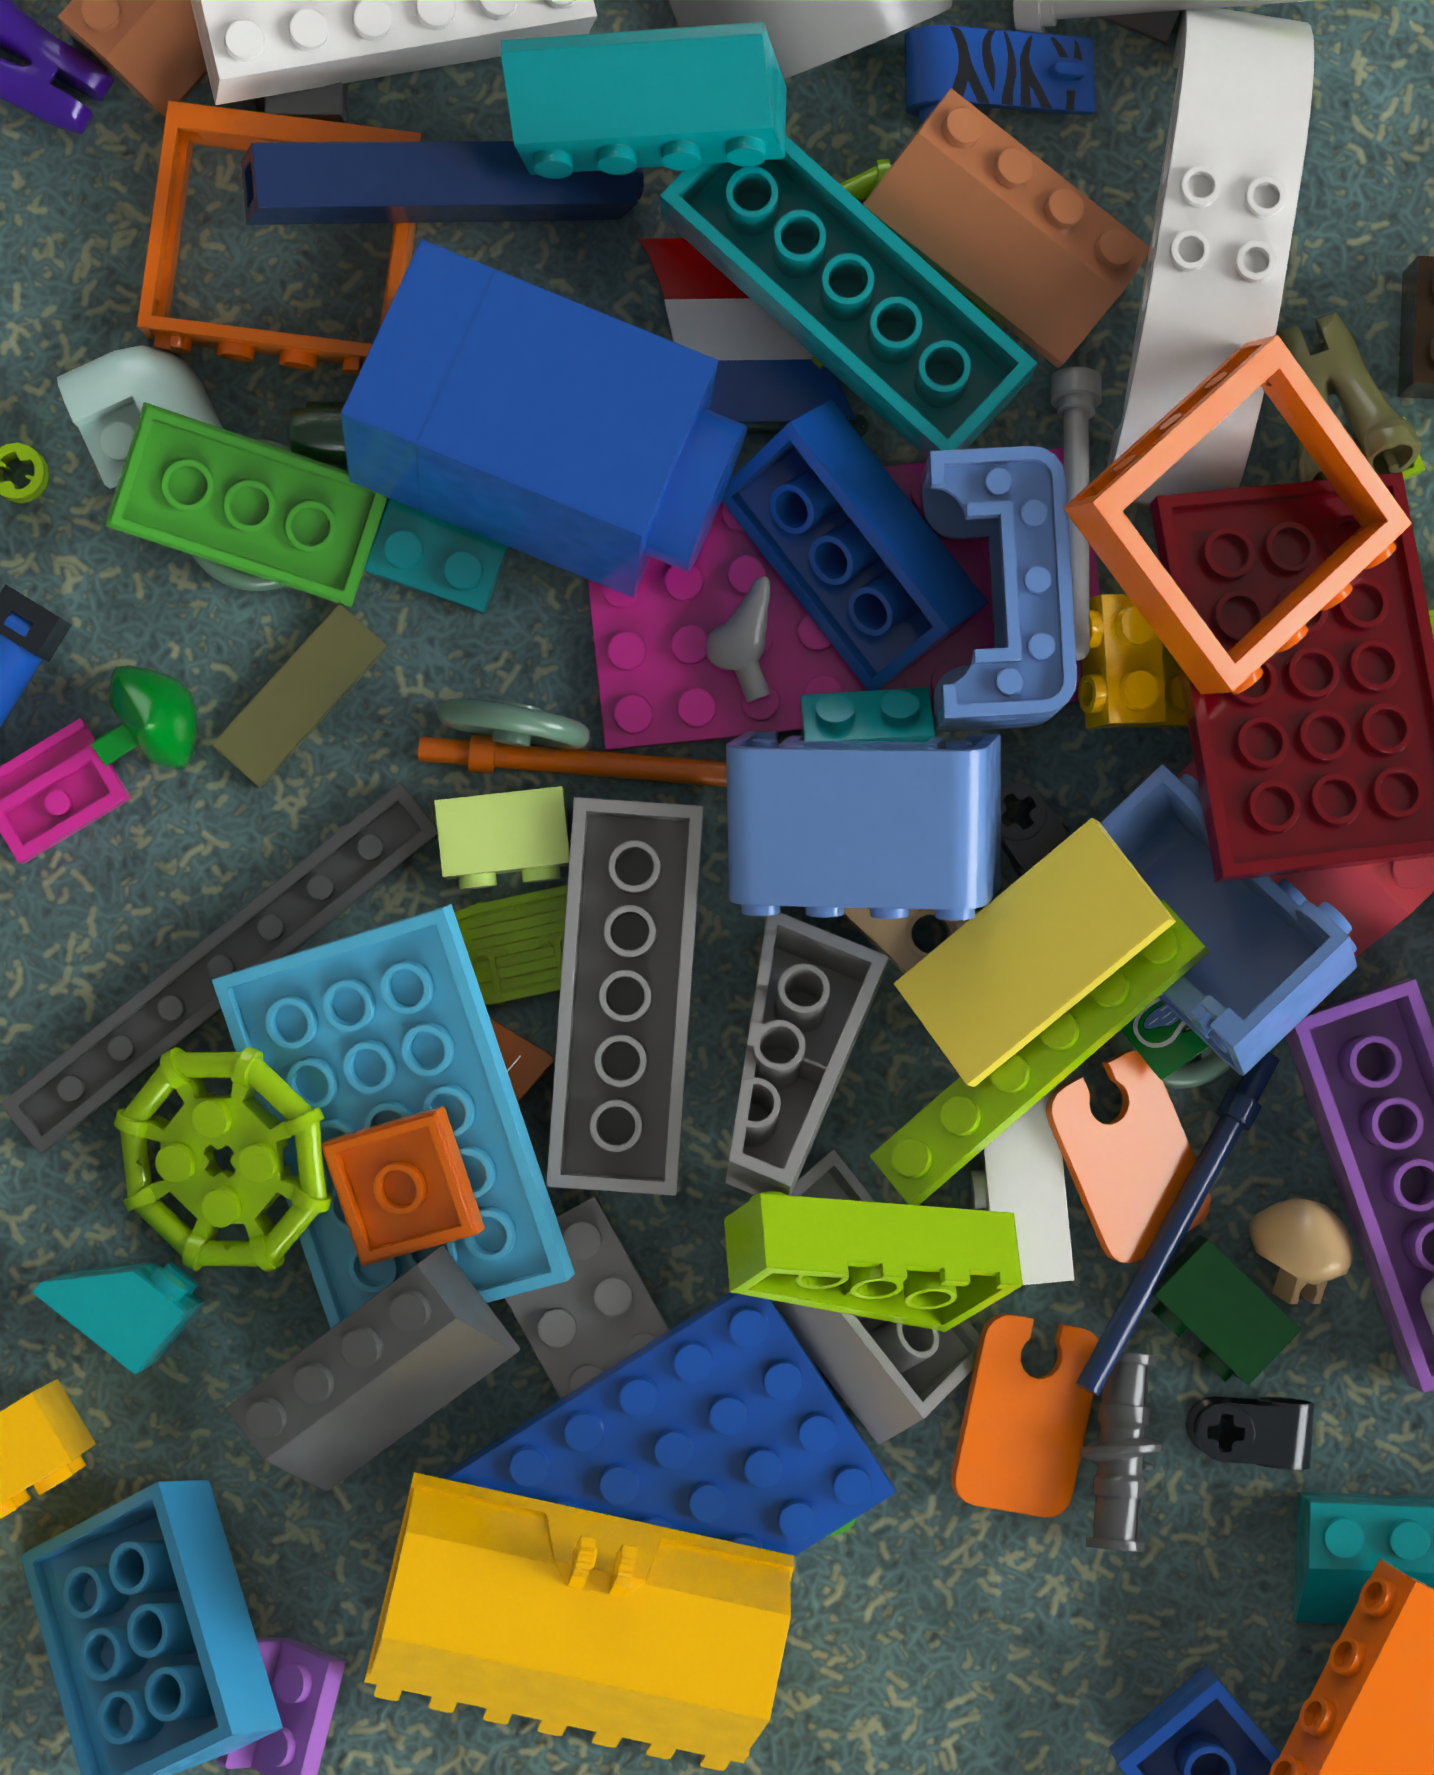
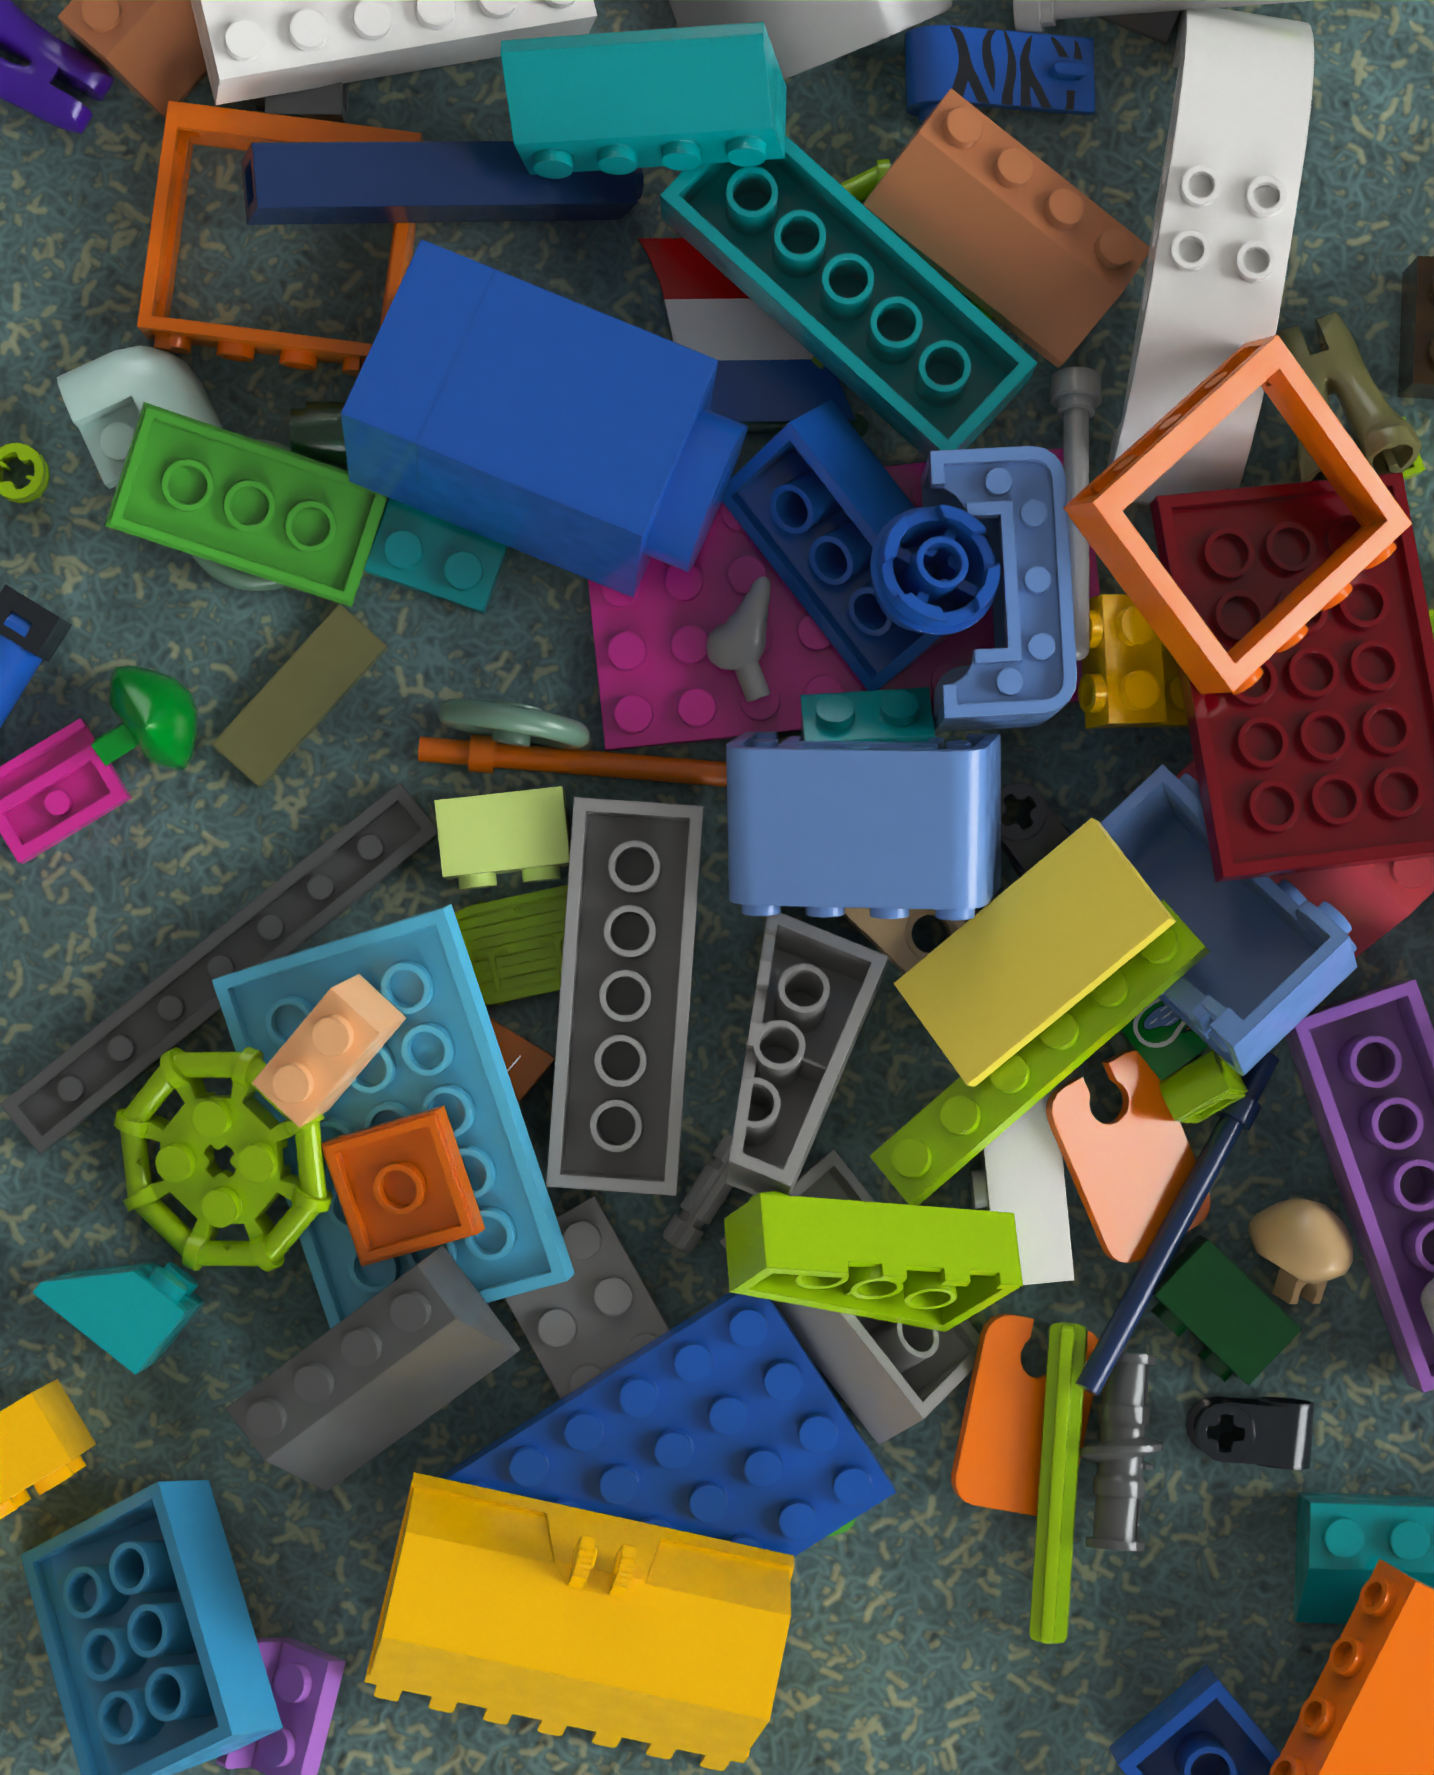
none -> light nougat brick [252,974,406,1128]
none -> light grey axle [663,1134,733,1253]
none -> blue cone [870,504,1001,635]
none -> lime axle [1029,1322,1088,1644]
none -> lime brick [1159,1050,1248,1124]

